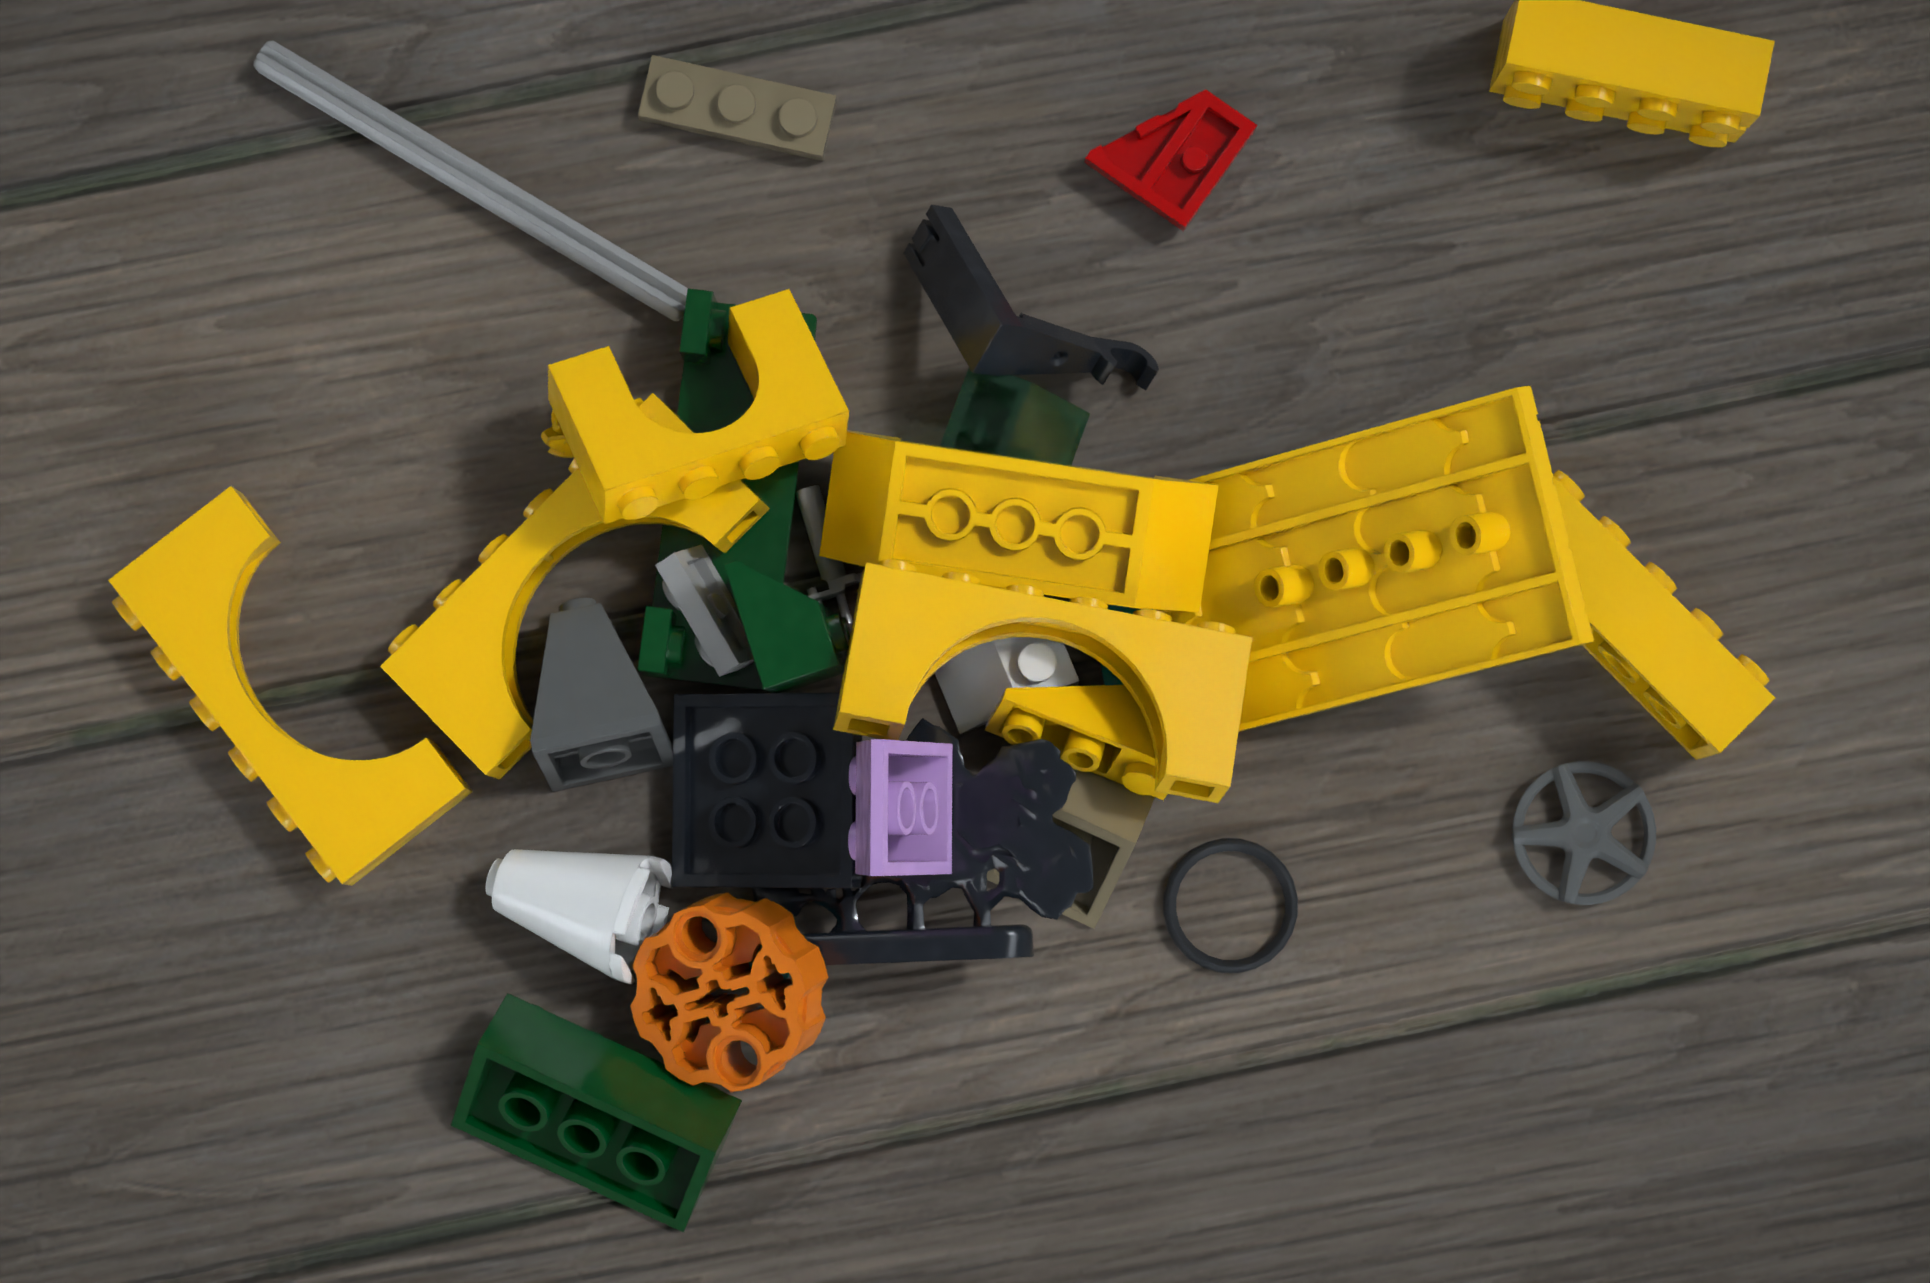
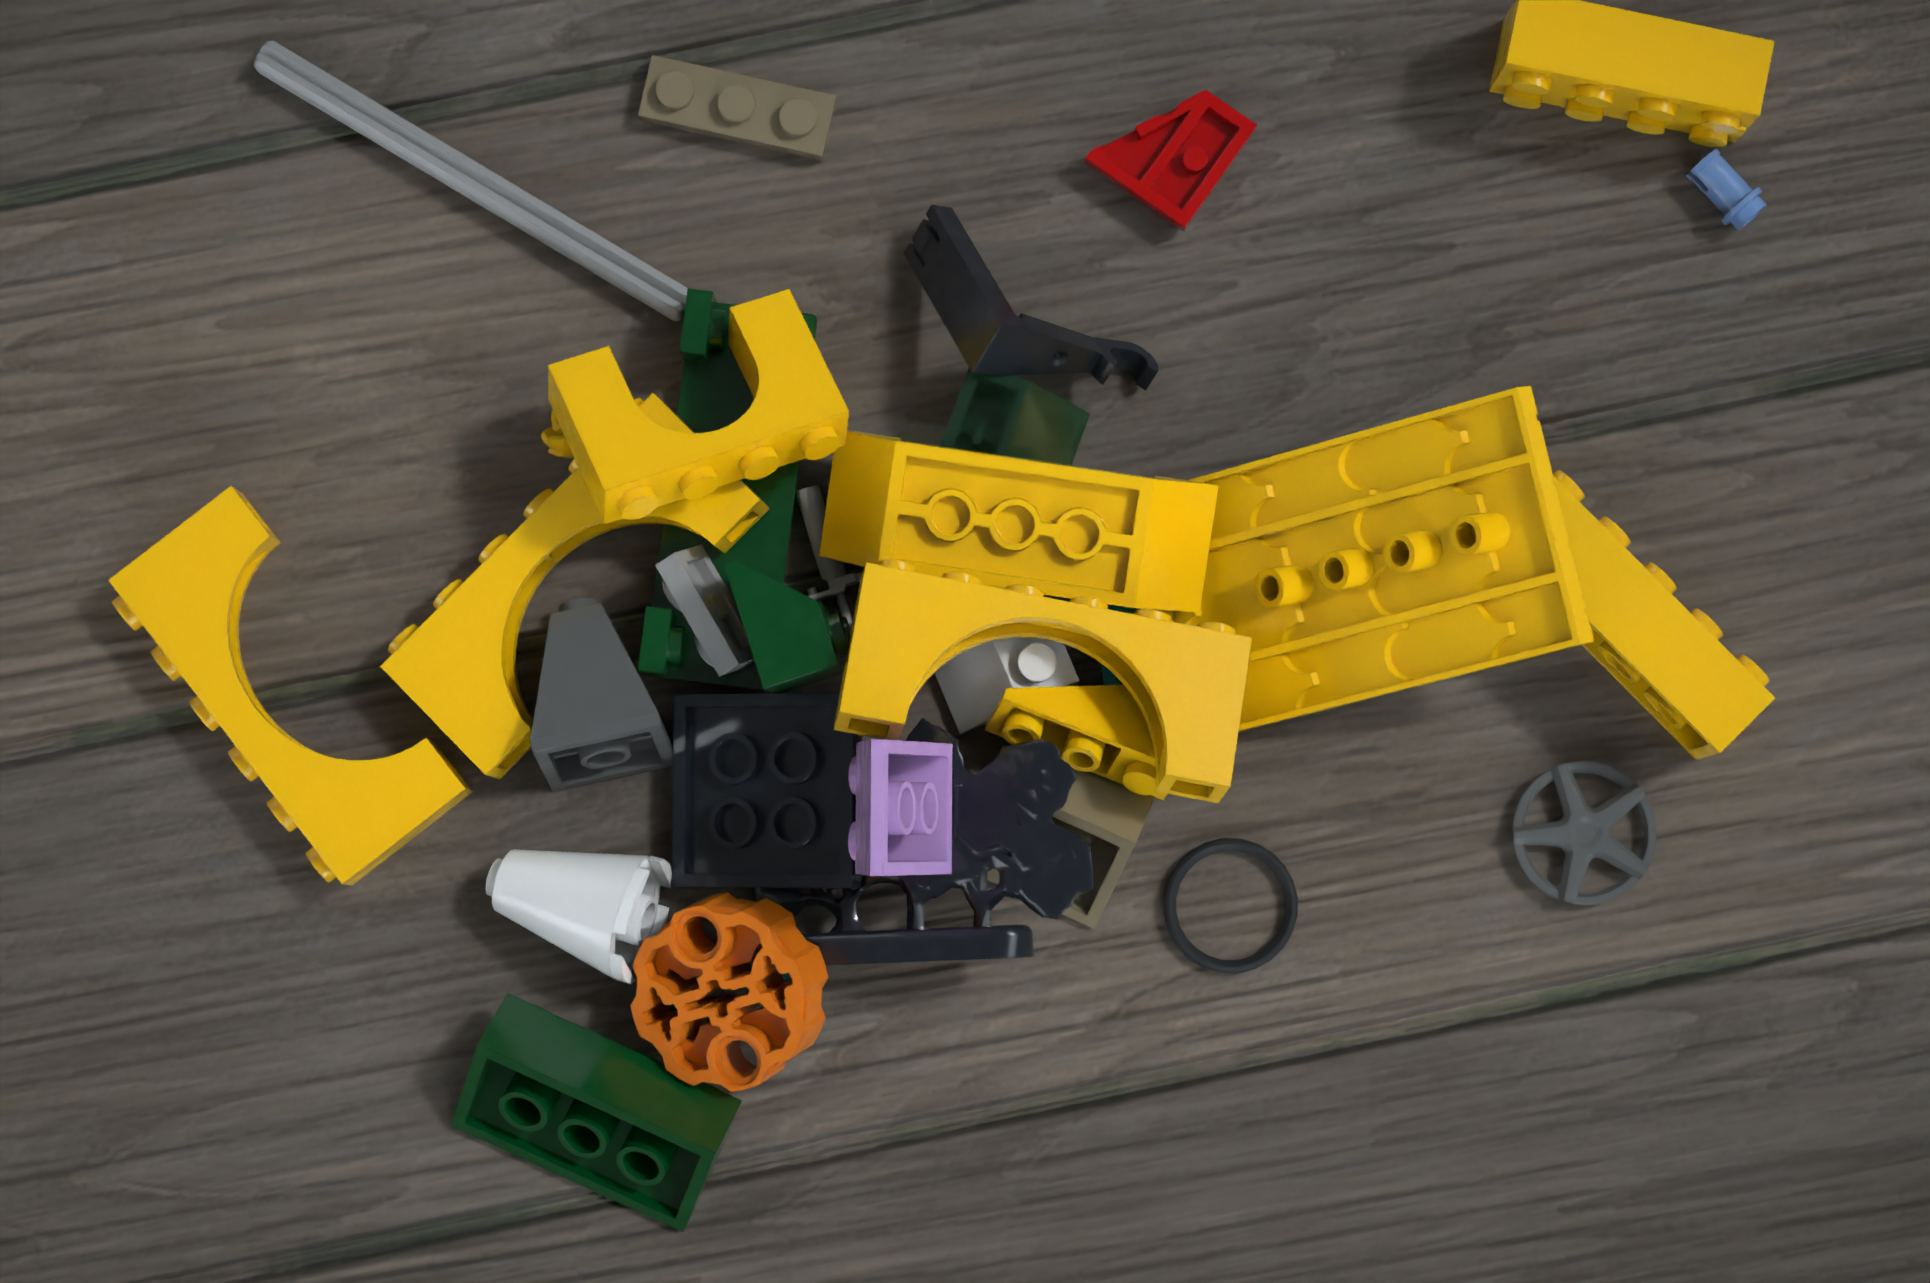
none -> medium blue pin [1686,148,1767,231]

